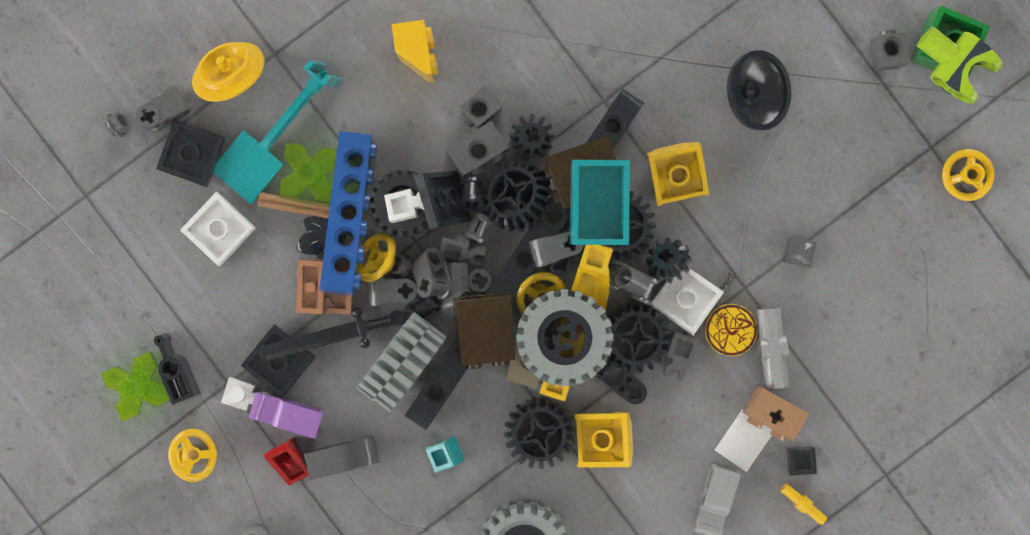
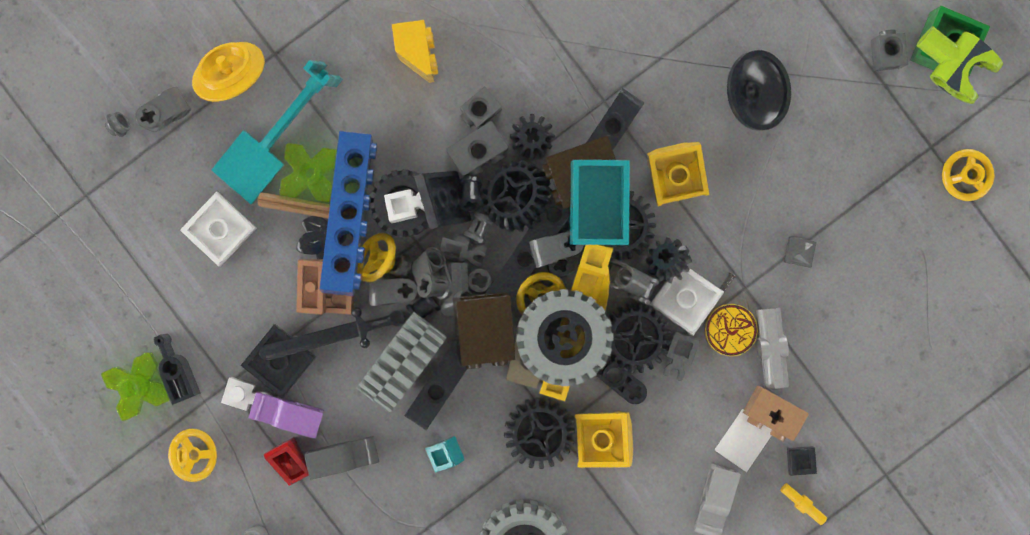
black plate [156,119,226,188] -> none

